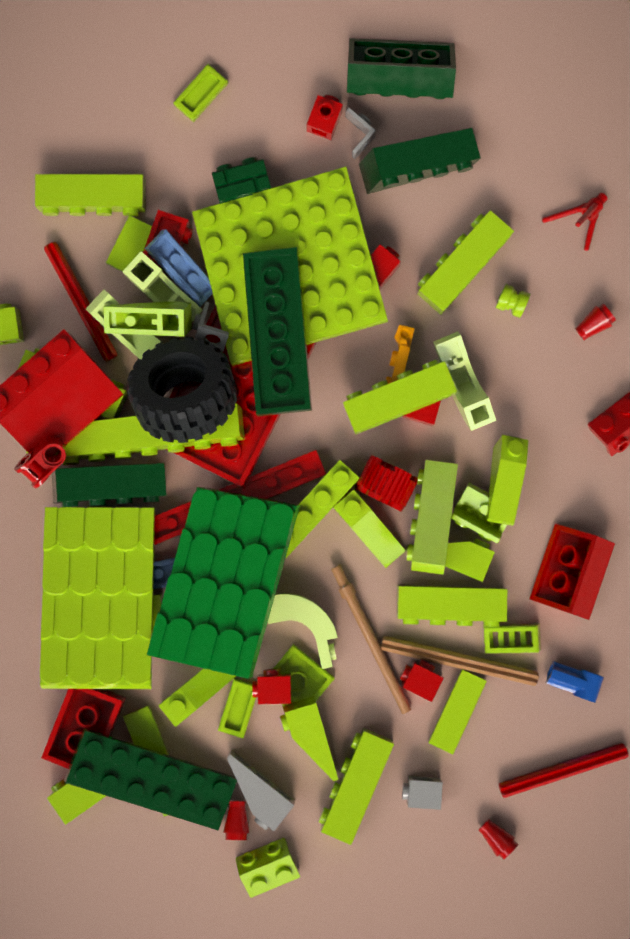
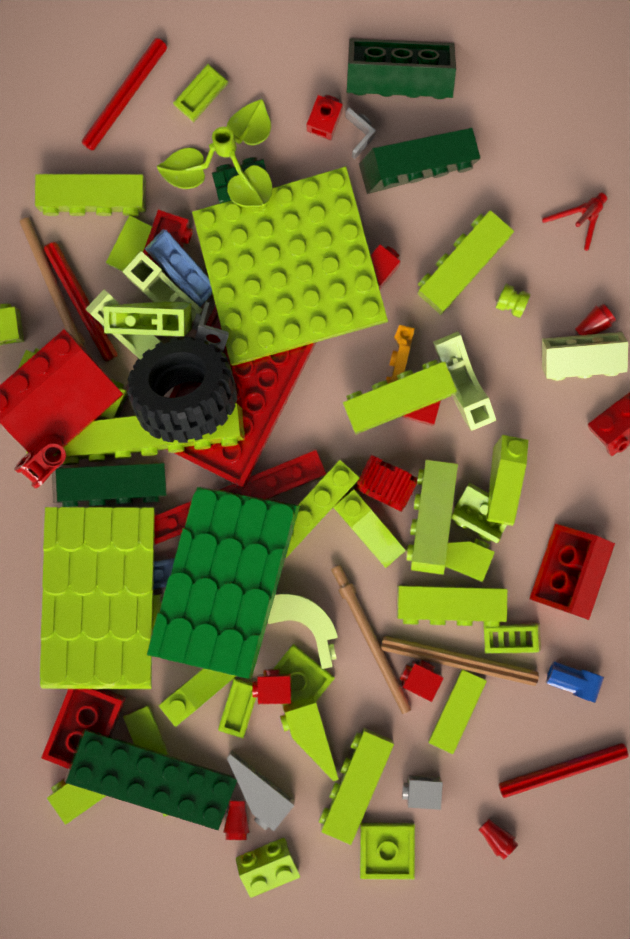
dark green plate [243,247,312,416] -> none
none -> medium nougat bar [19,217,87,352]
none -> red axle [82,38,167,151]
none -> lime plant [157,99,272,207]
none -> lime tile [360,823,415,880]
none -> yellowish green brick [542,332,628,381]

